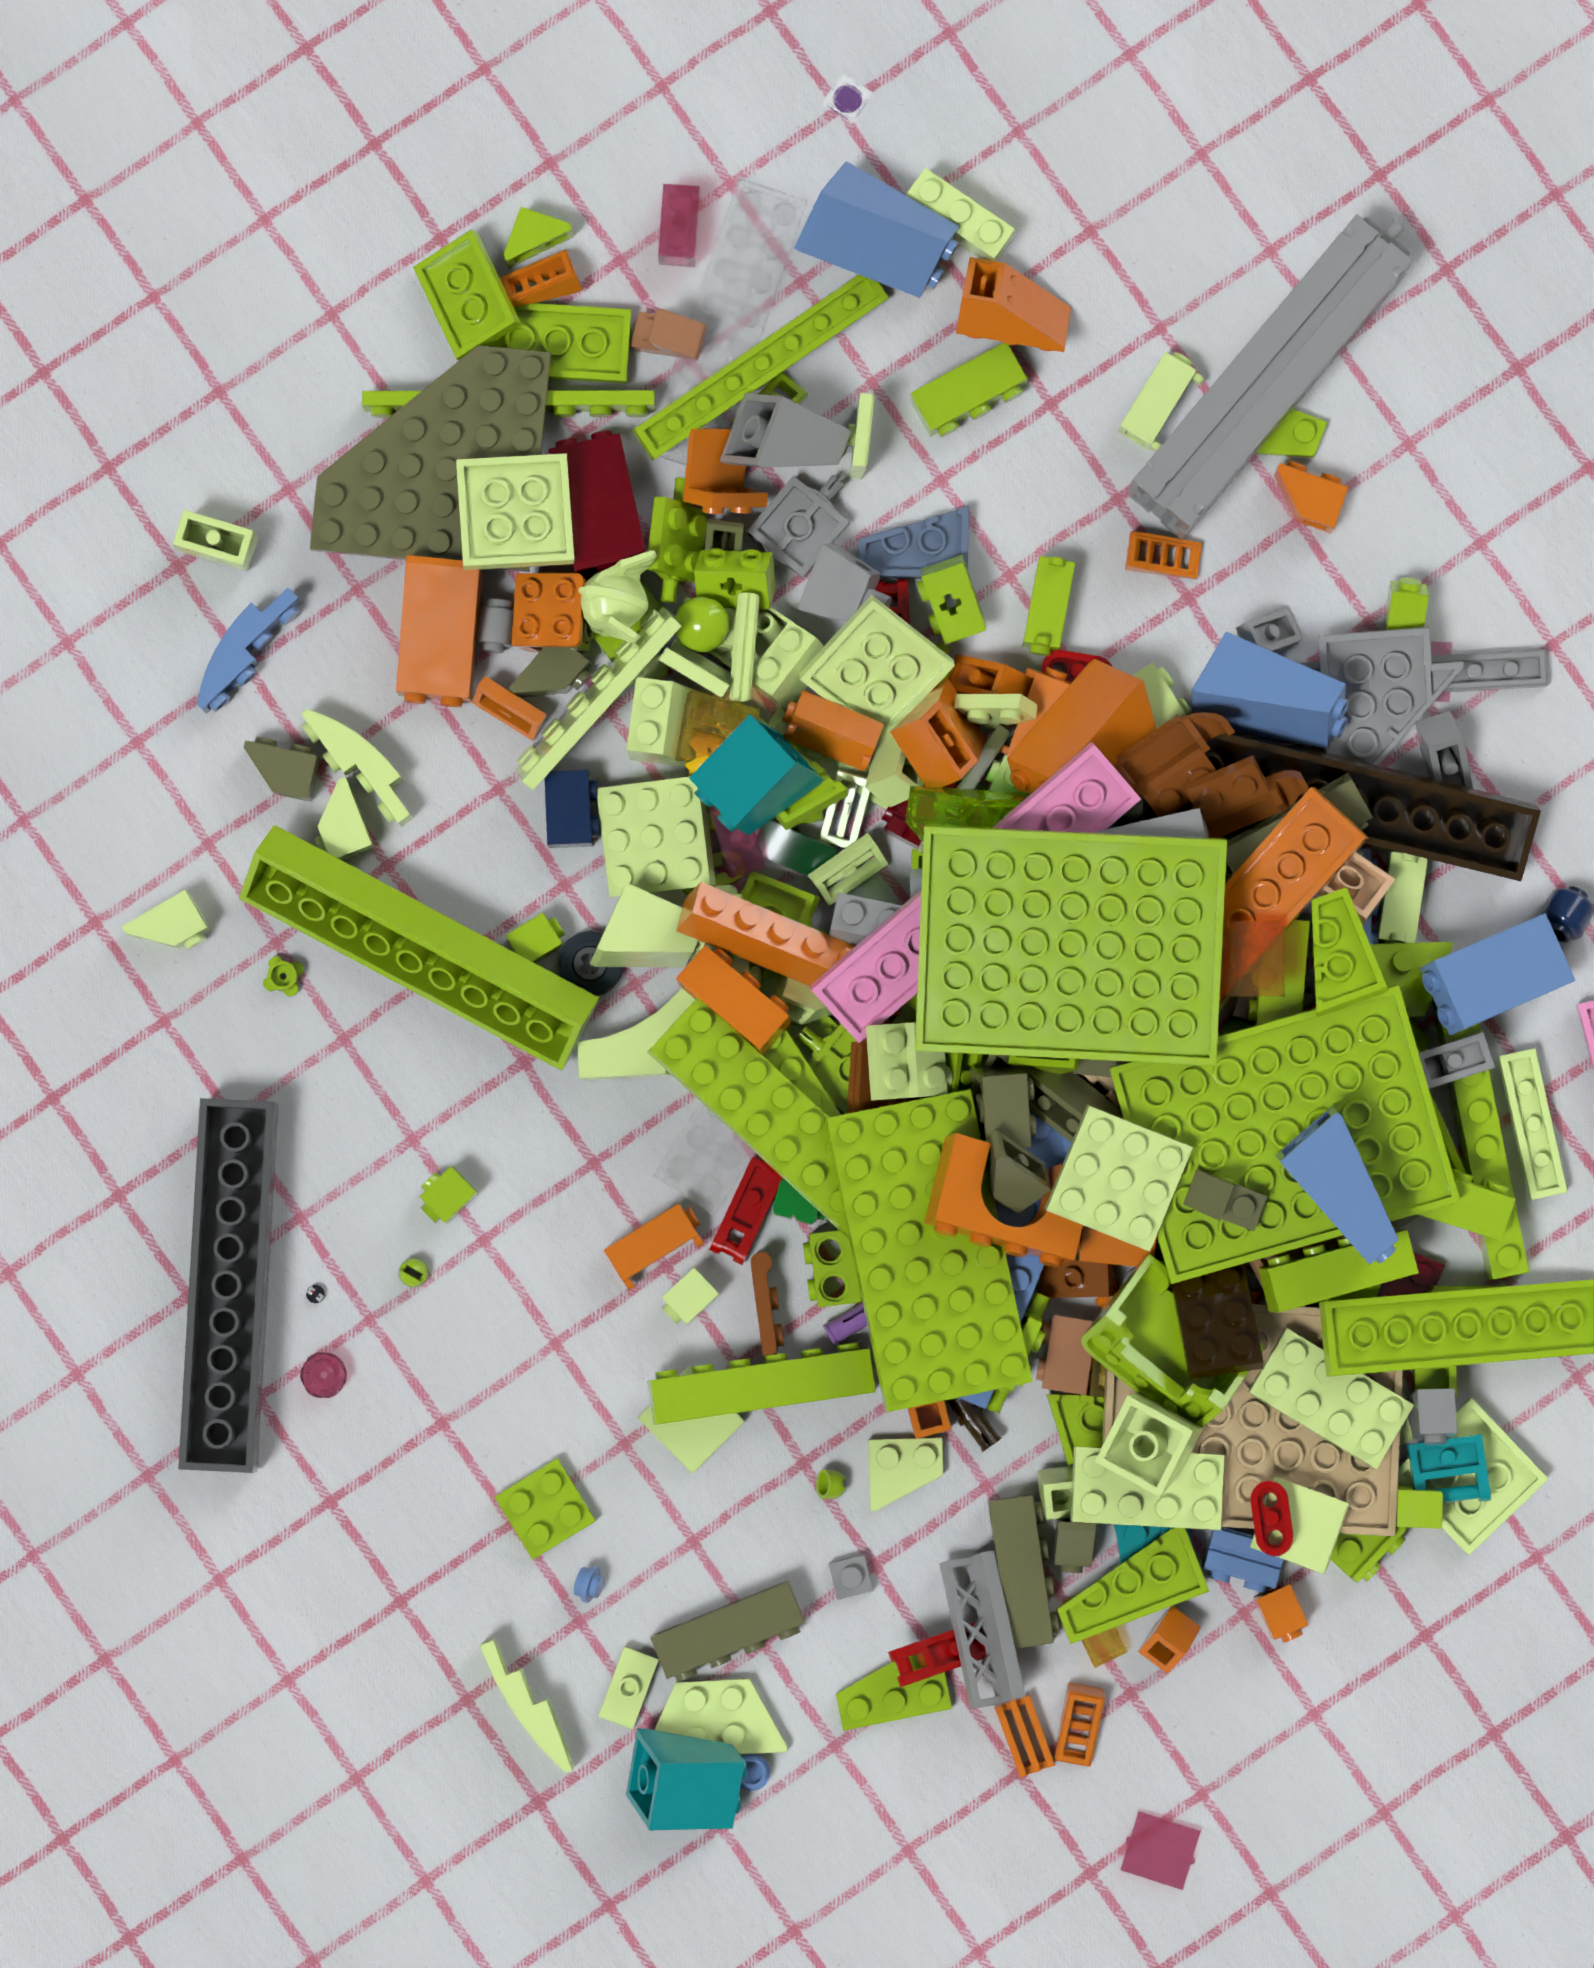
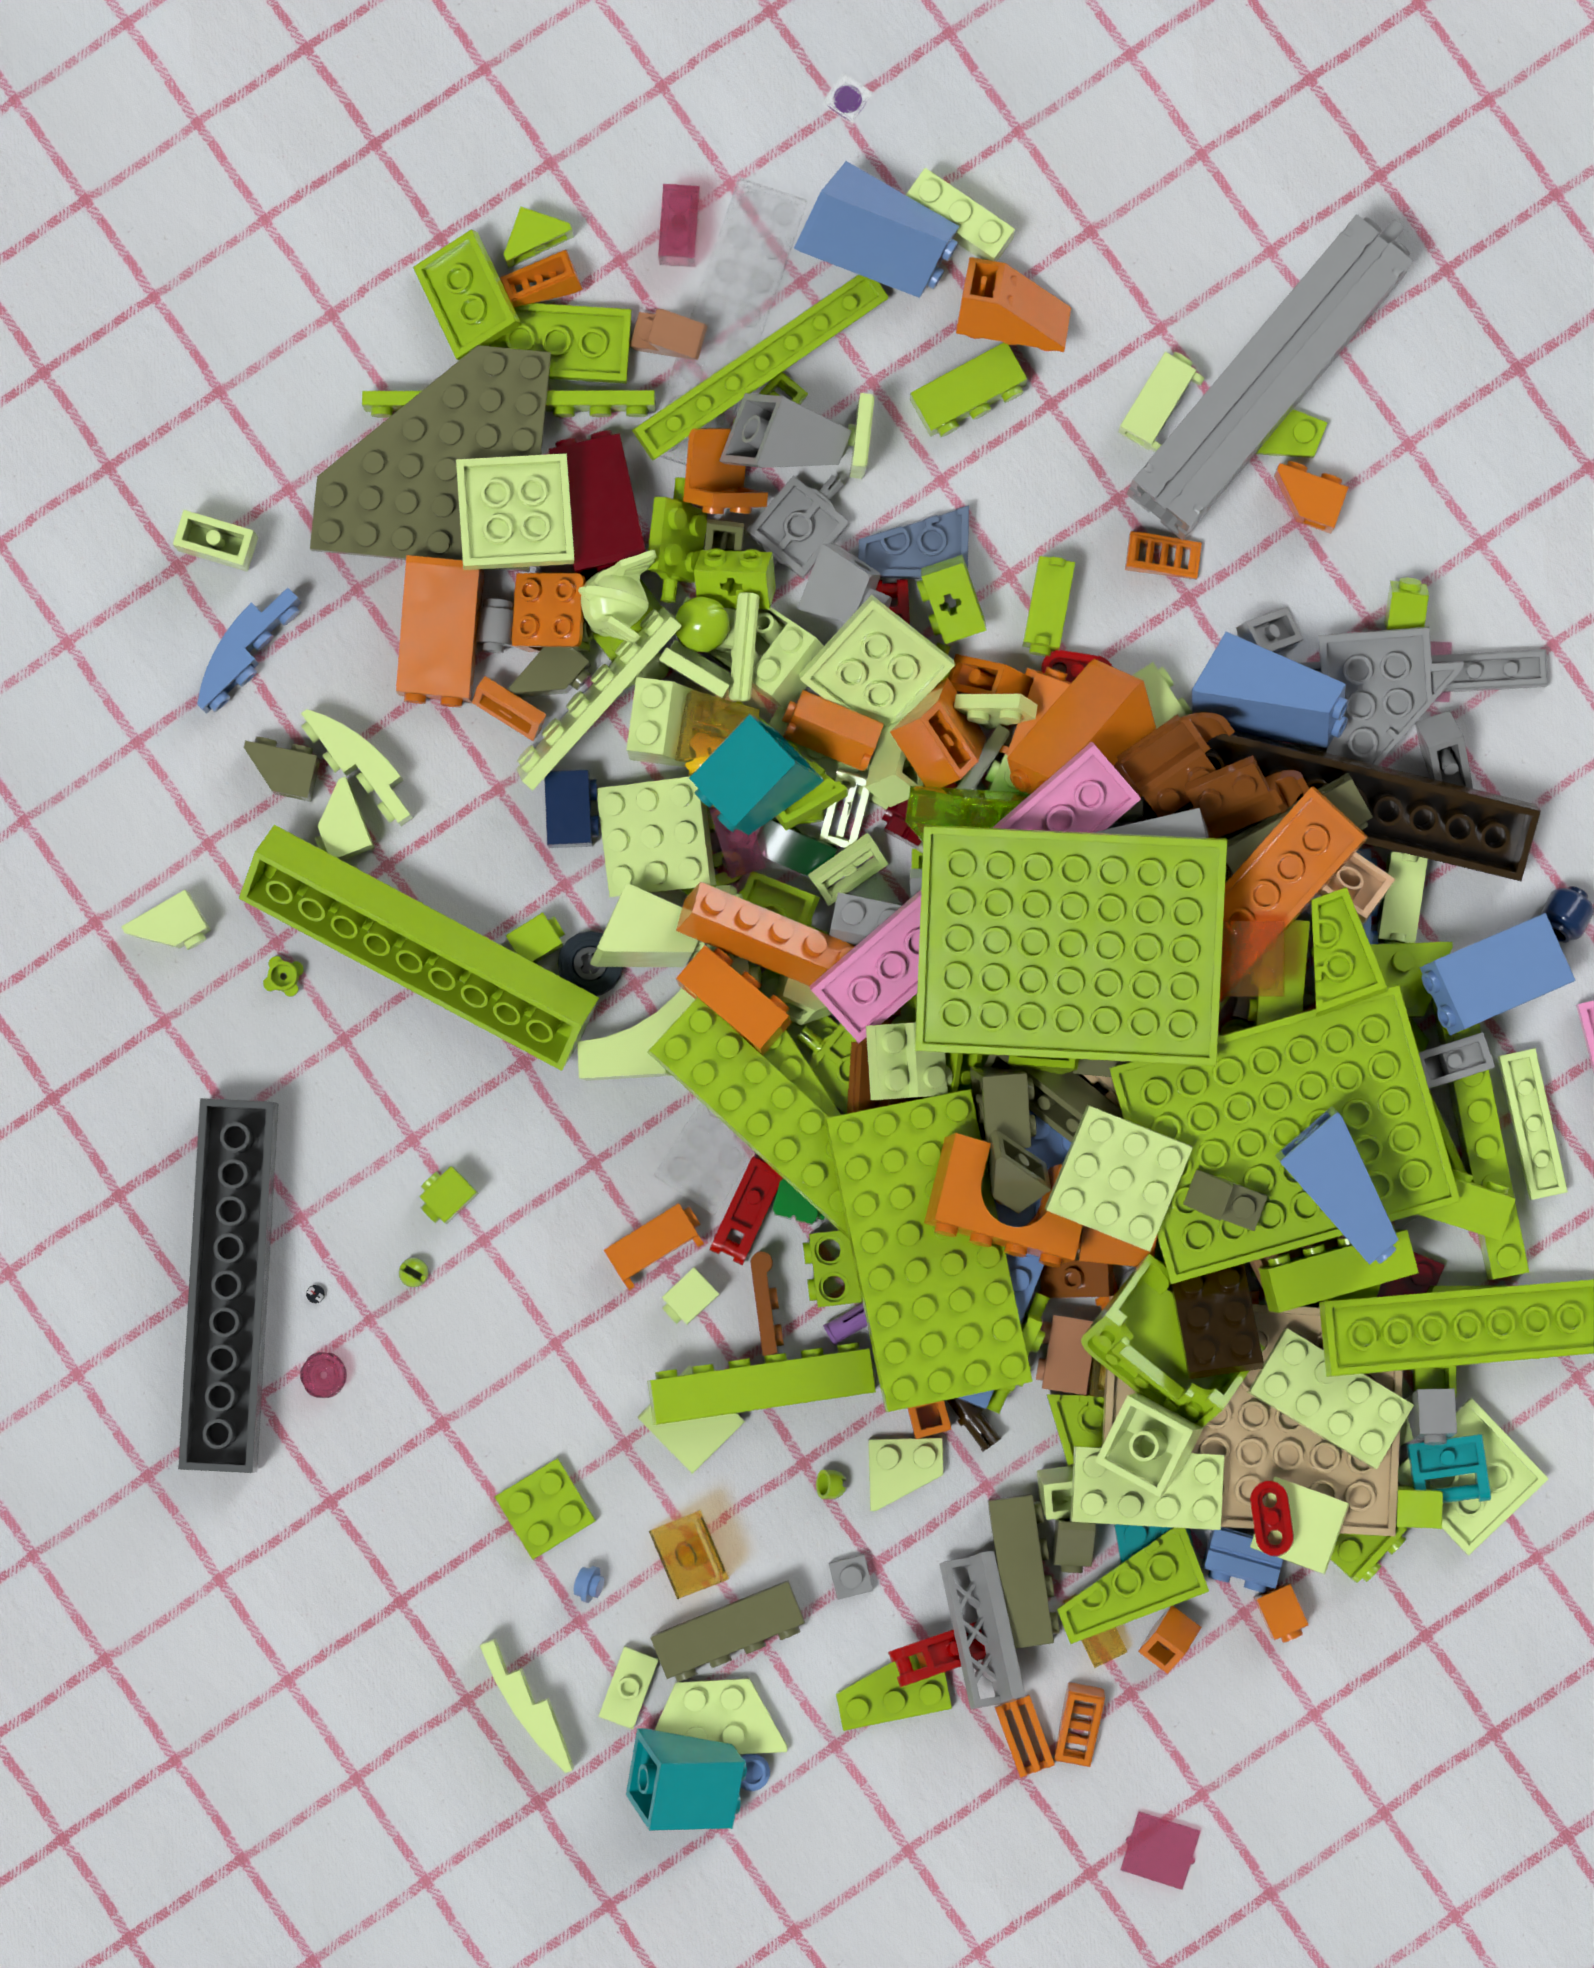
none -> clear yellow slope [649,1509,730,1599]

